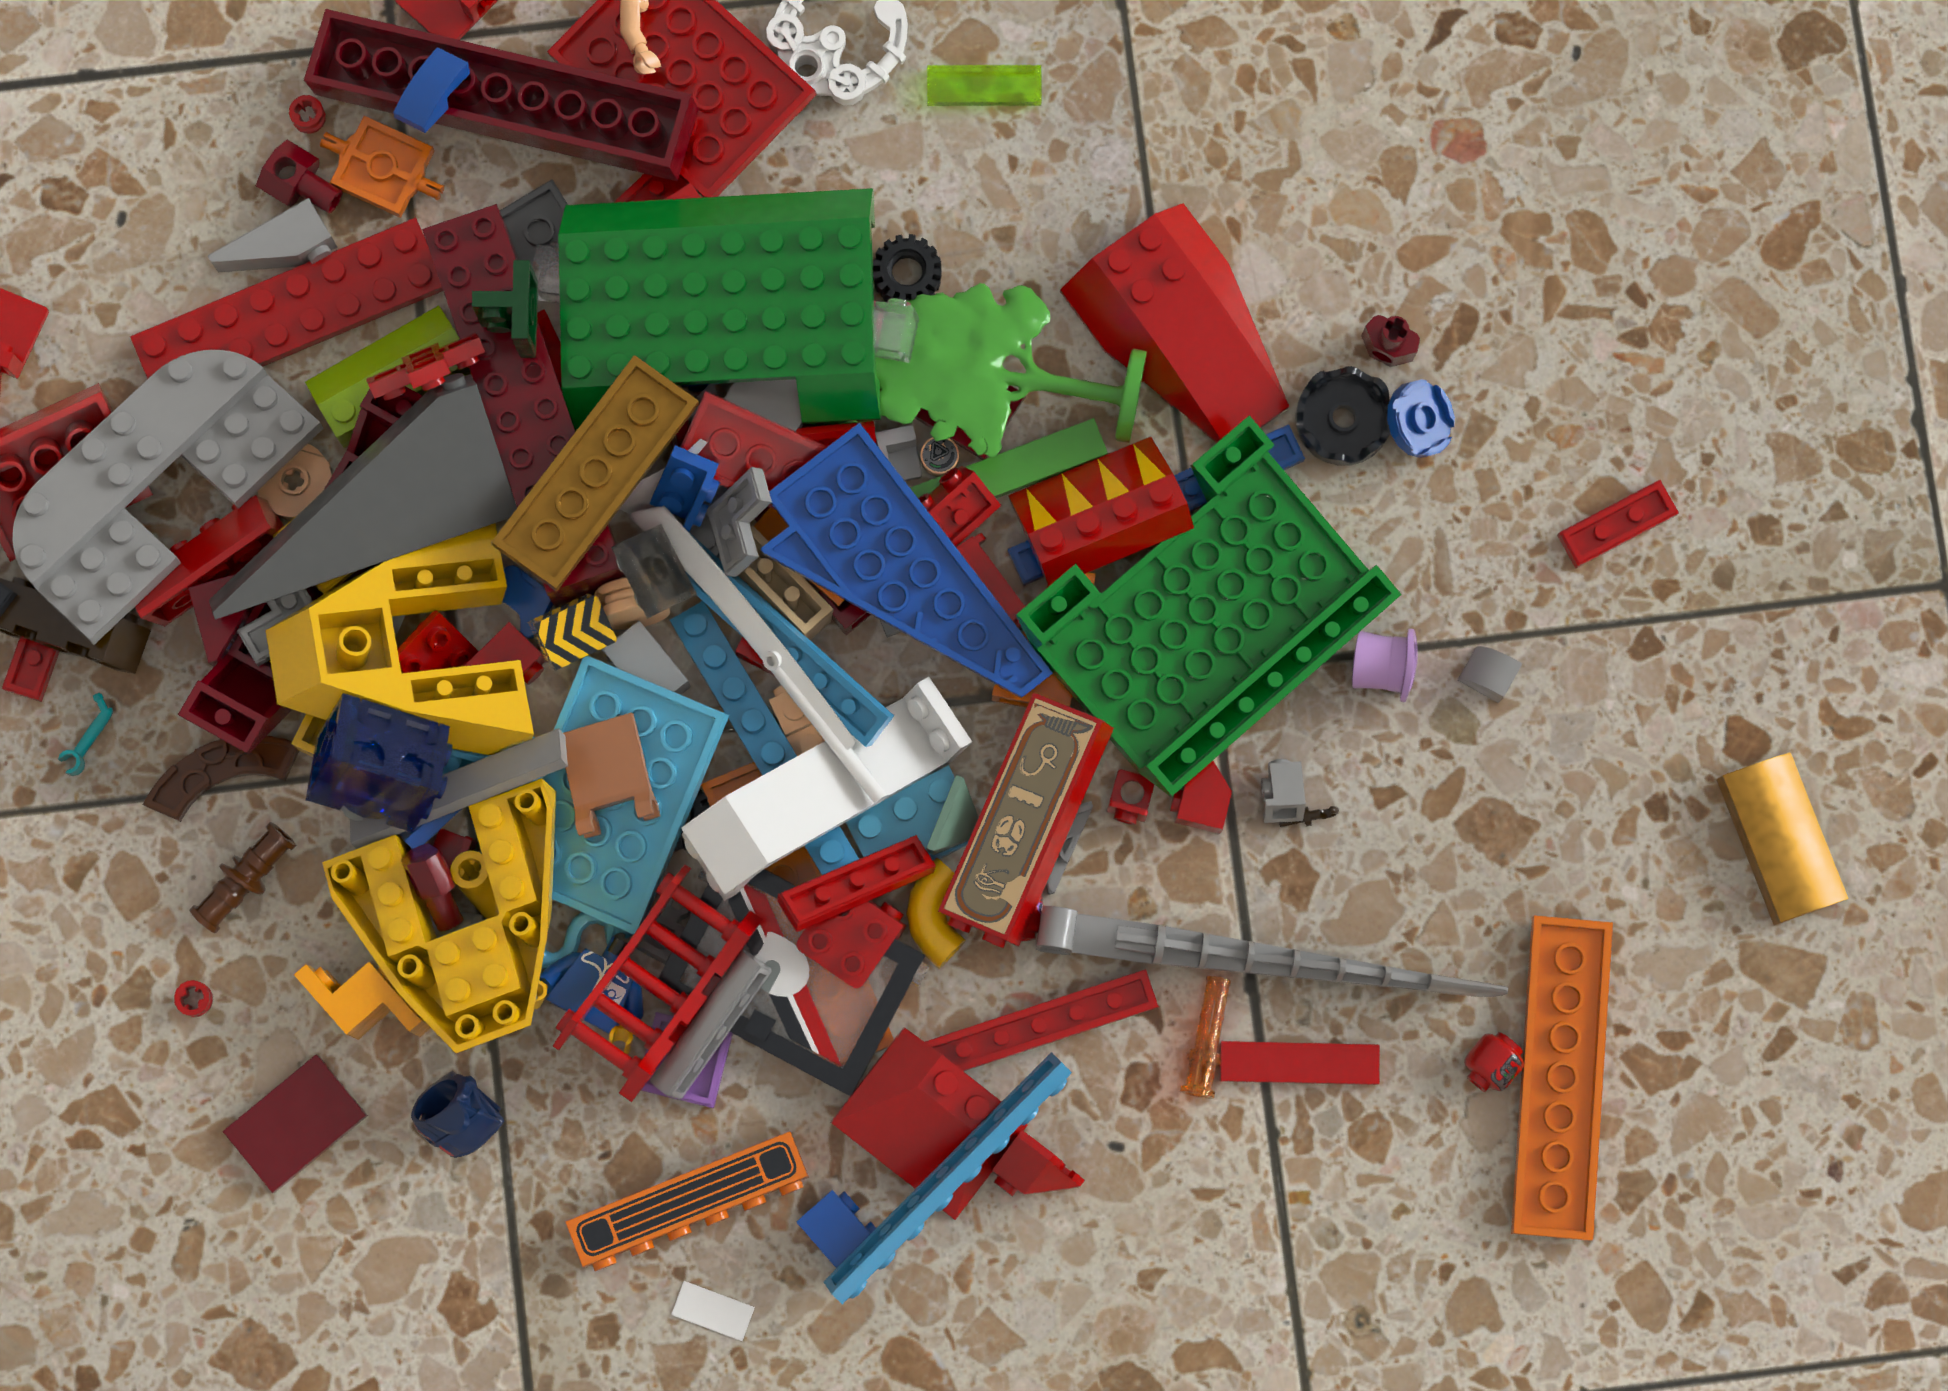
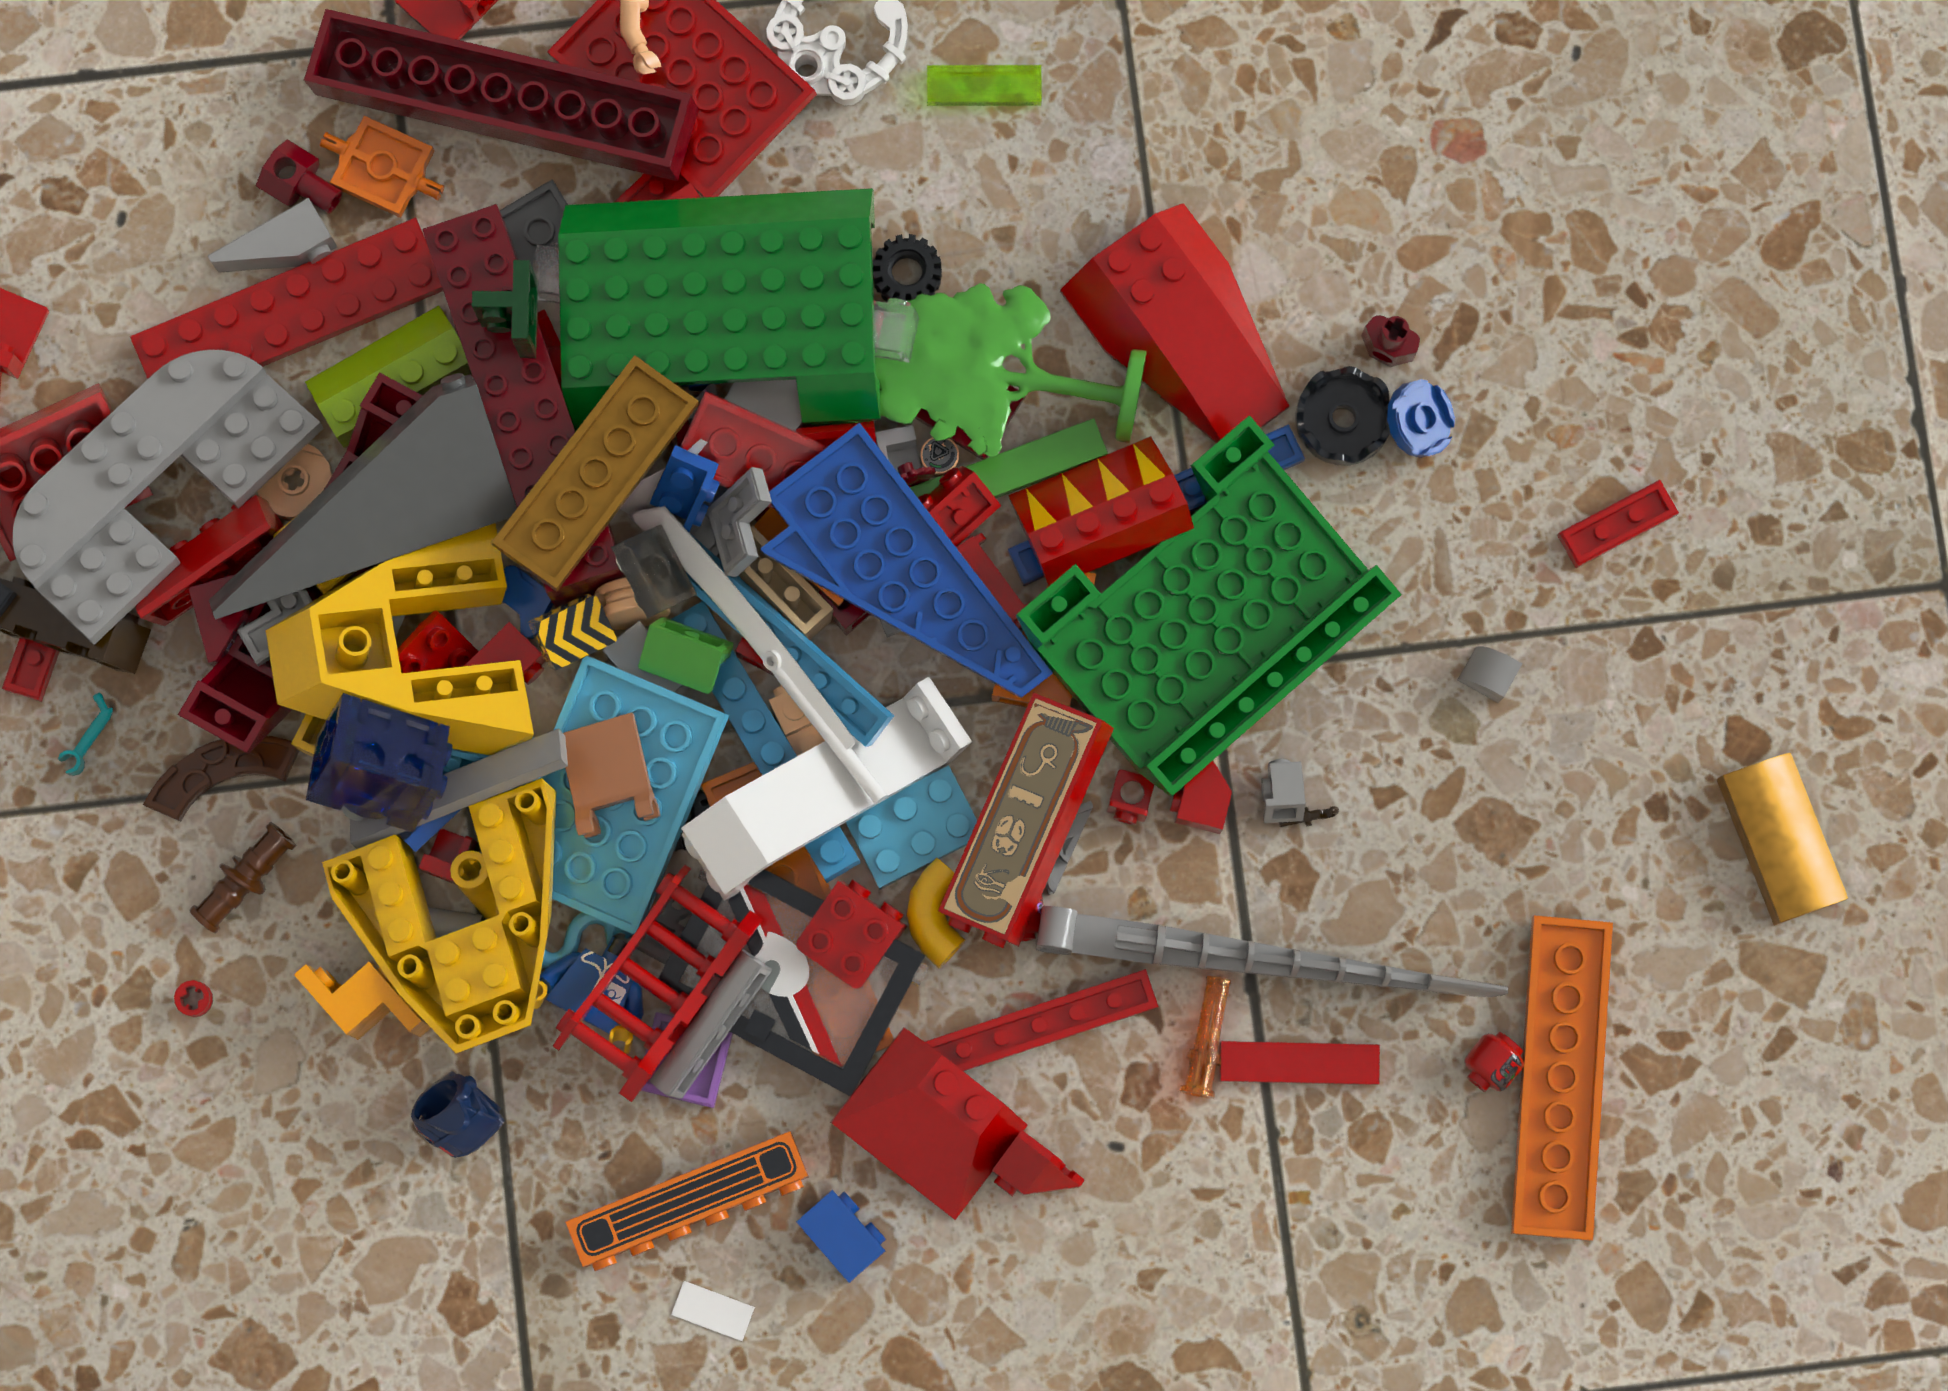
dark red tile [223,1054,368,1193] -> none
red bush [289,95,326,134] -> none
red plate [367,332,485,401] -> none
blue slope [393,47,470,133] -> none
dark red piece [401,843,464,932] -> none
red tile [777,835,936,932] -> none
dark azure plate [824,1052,1072,1304] -> none
sand green slope [926,775,979,855] -> none
lavender piece [1352,629,1418,702] -> none
none -> bright green panel [638,617,734,694]
none -> dark red piece [897,462,936,487]

